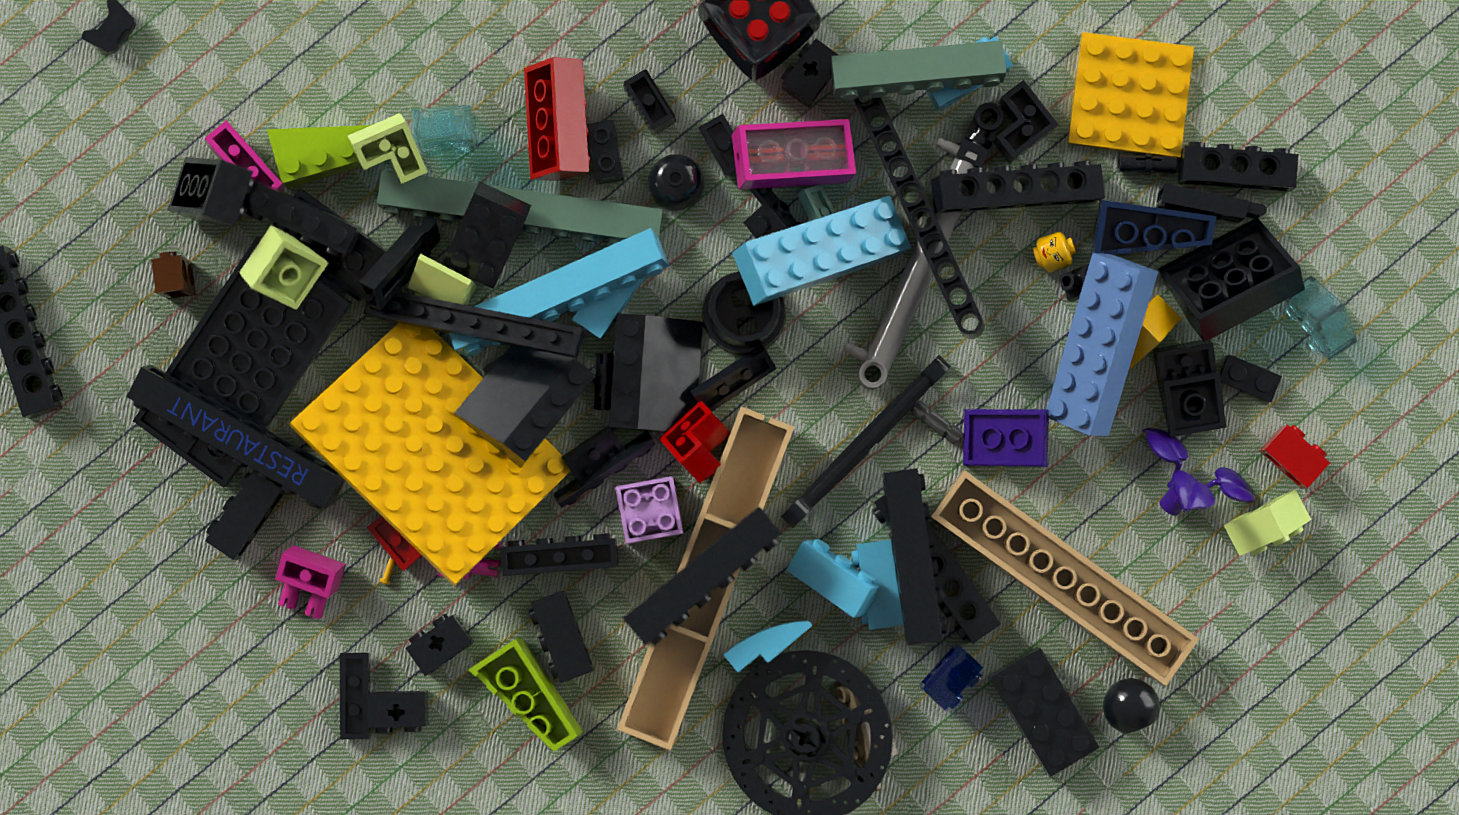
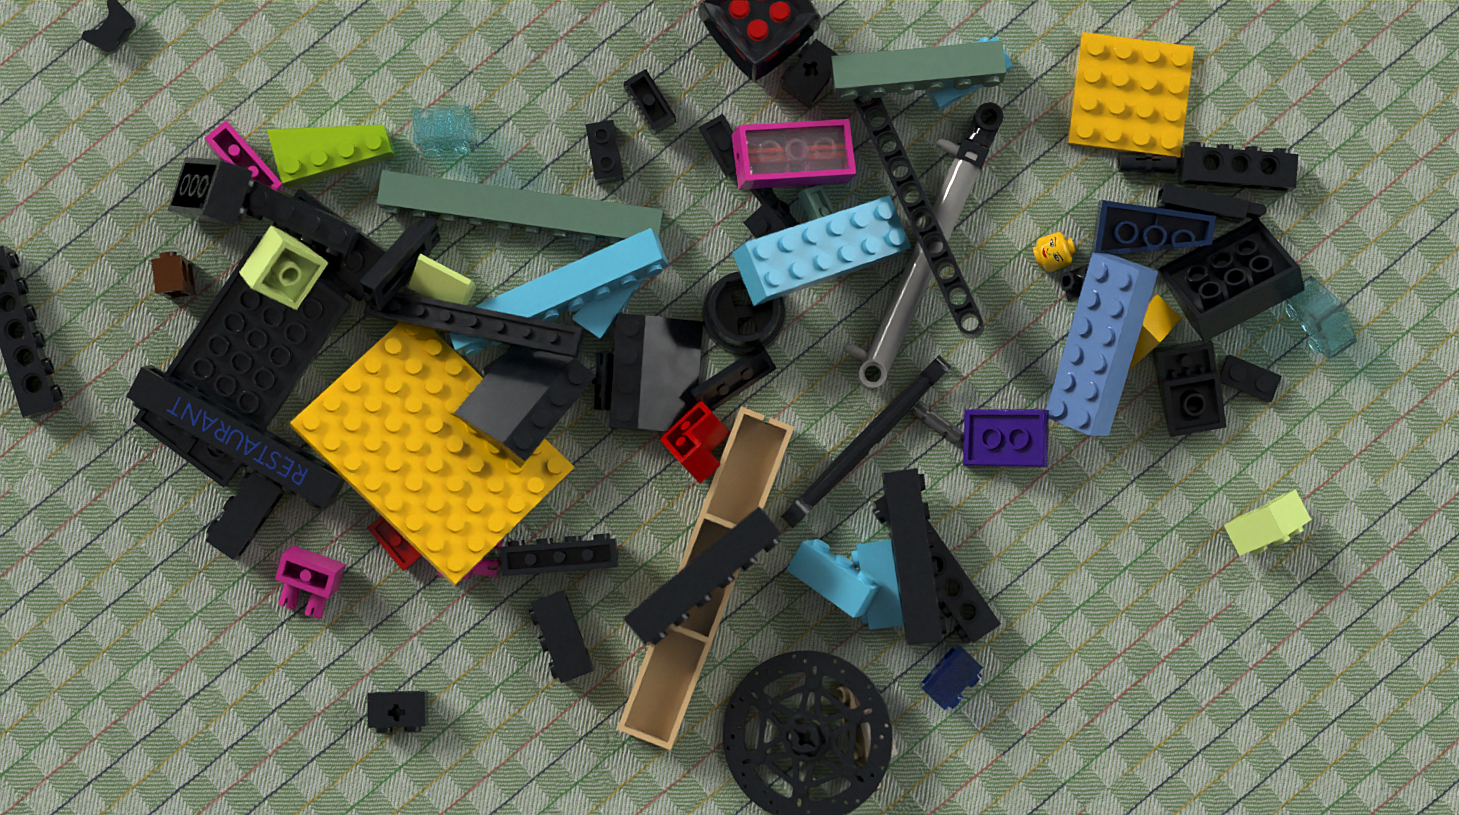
black plate [340,652,370,739] -> none
yellowish green brick [348,113,428,184] -> none
yellow piece [379,558,395,585] -> none
black brick [405,613,474,676] -> none
black brick [442,181,532,289] -> none
lime wedge [468,636,584,751] -> none
red brick [524,57,590,181] -> none
black bracket [553,425,655,508] -> none
lavender brick [616,476,684,544] -> none
black cylinder [648,154,704,211] -> none
medium azure slope [723,620,812,672] -> none
tan brick [930,470,1199,686] -> none
black brick [931,160,1105,214] -> none
black brick [988,647,1100,777] -> none
black brick [993,80,1059,164] -> none
black helmet [1103,678,1160,733] -> none
dark purple plant [1142,428,1256,516] -> none
red brick [1259,424,1330,489] -> none

